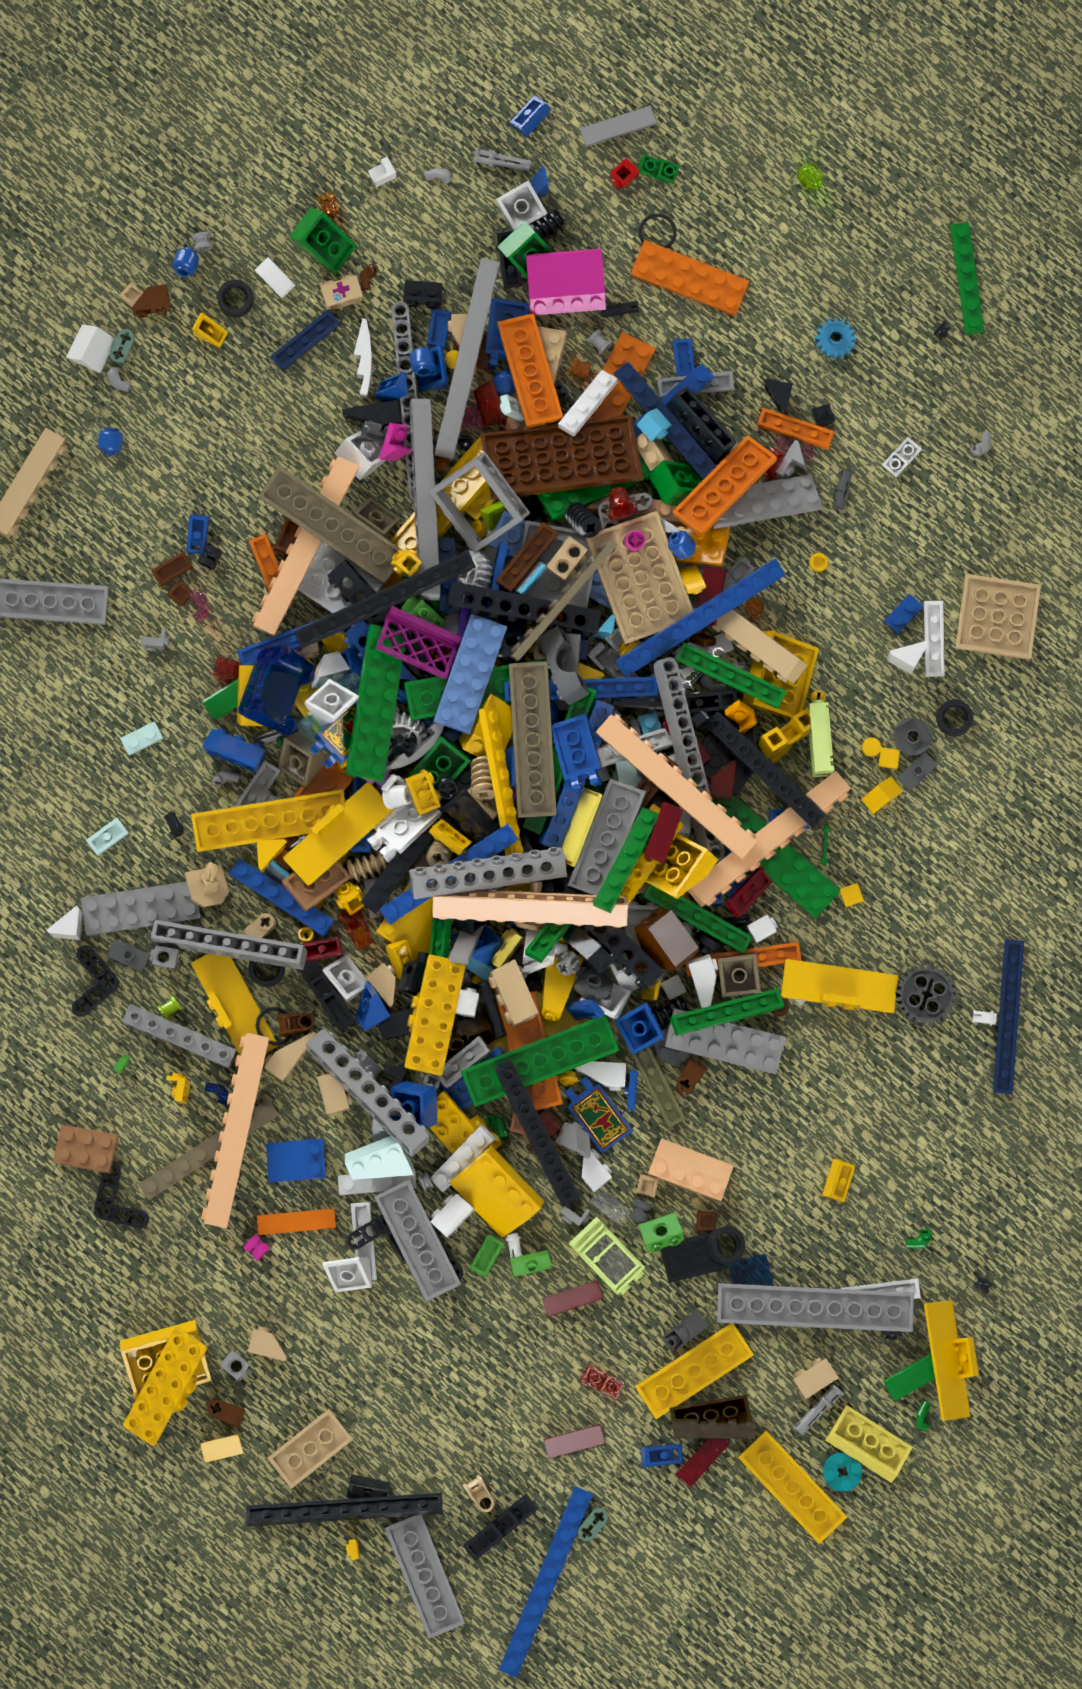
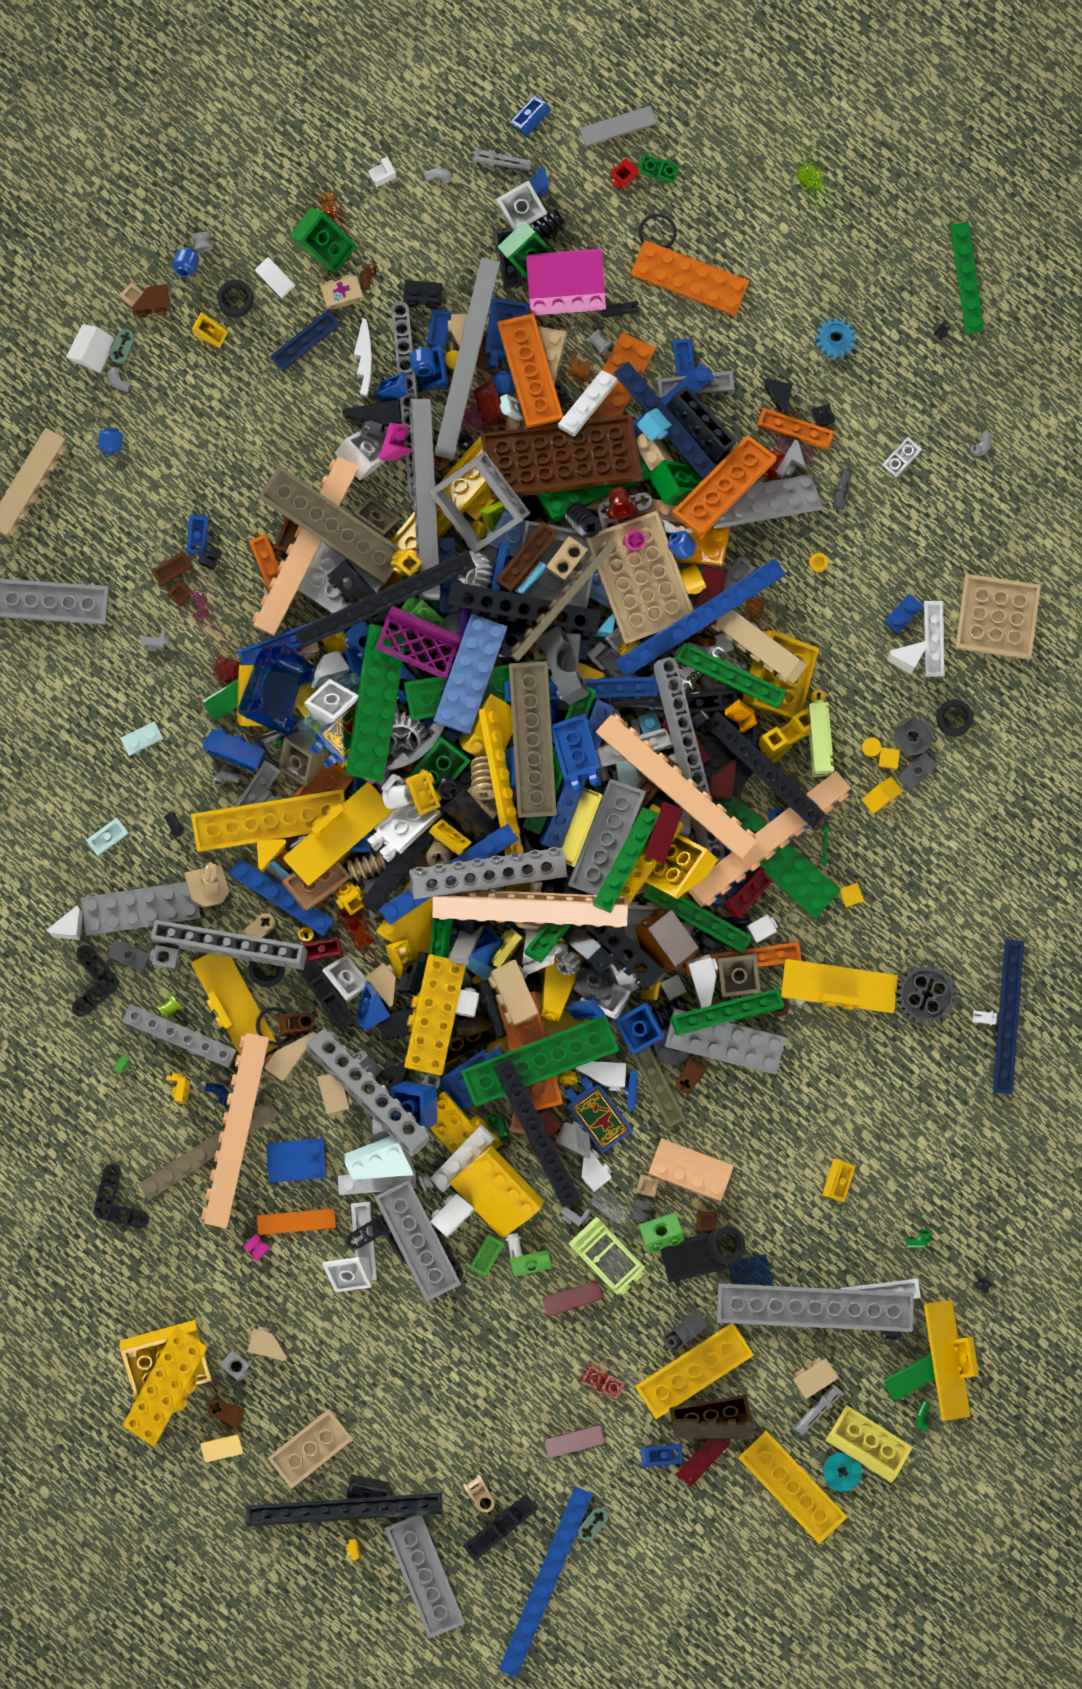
medium nougat plate [53,1124,119,1174] -> none
black bracket [387,734,414,762] -> none
light grey plate [436,1036,492,1088] -> none

